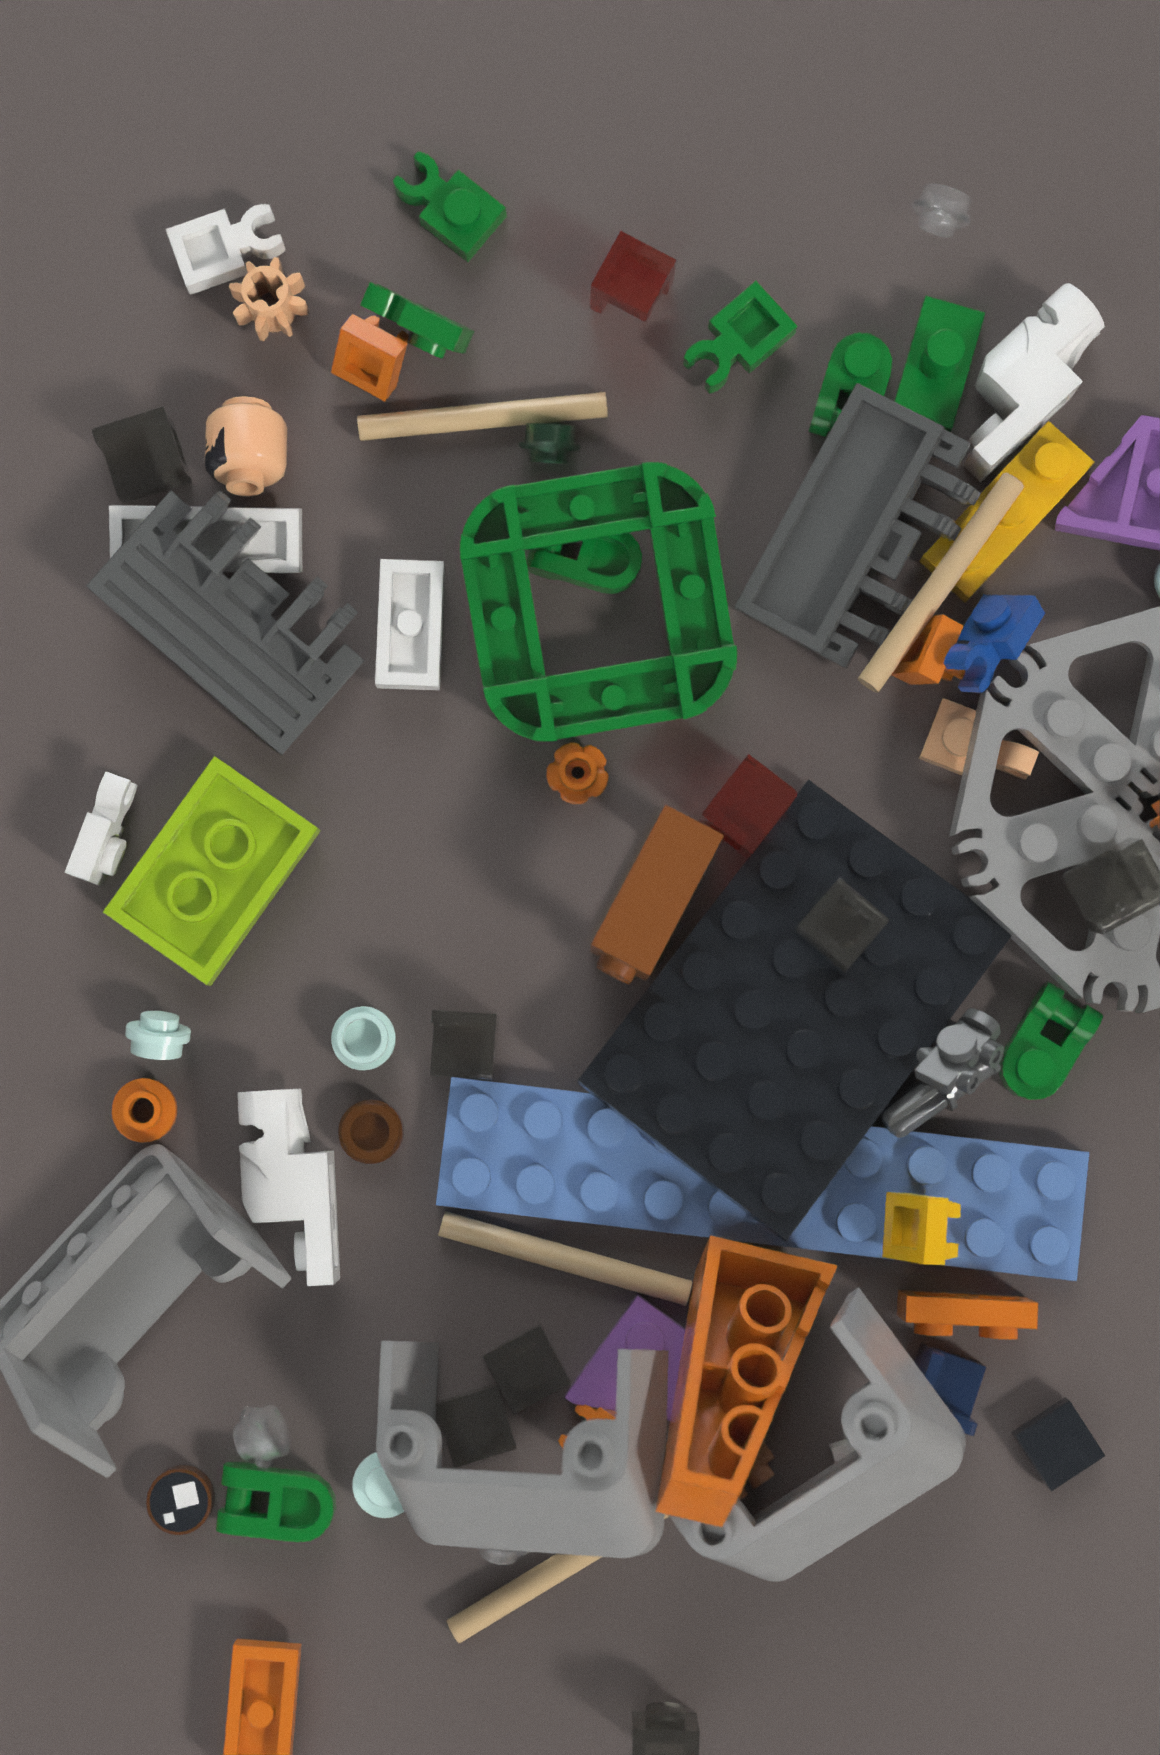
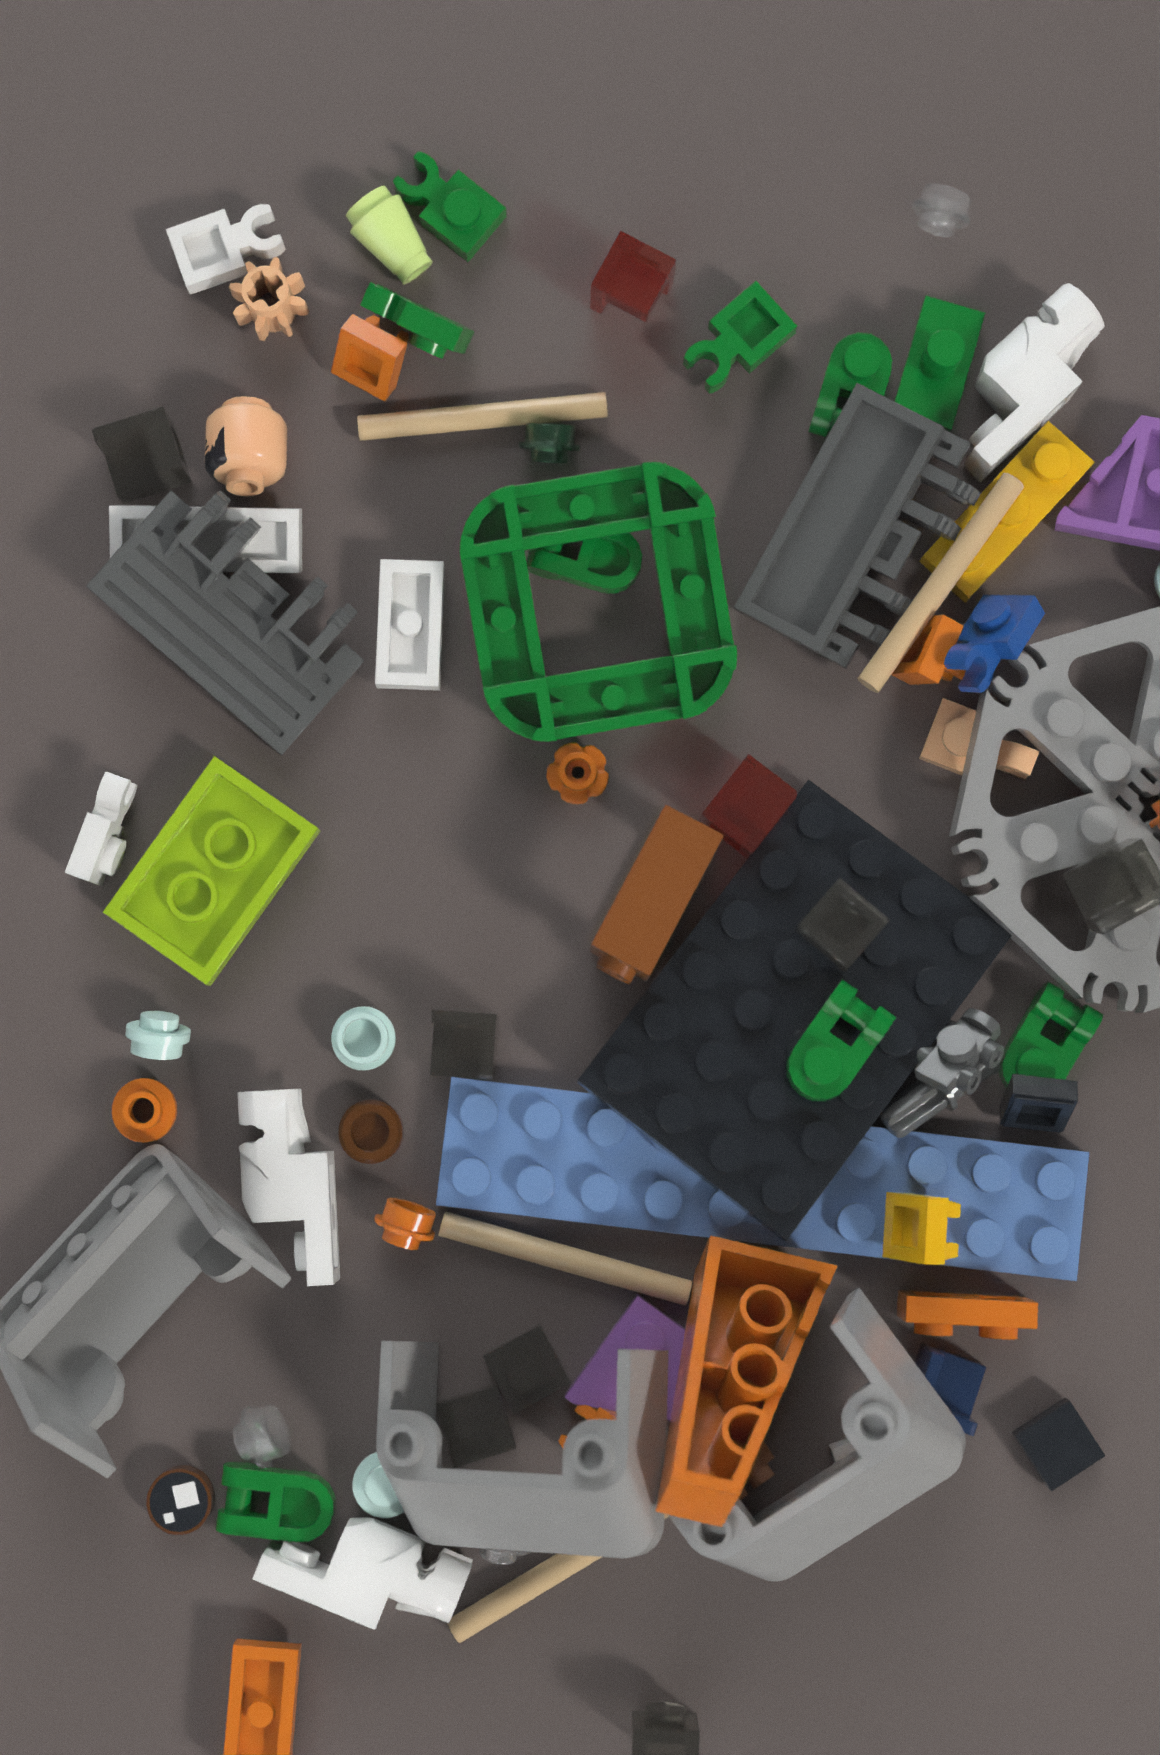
none -> white plate [252,1517,473,1630]
none -> yellowish green cone [346,186,433,285]
none -> orange plate [374,1198,436,1250]
none -> green plate [787,979,896,1101]
none -> black tile [1000,1074,1078,1133]

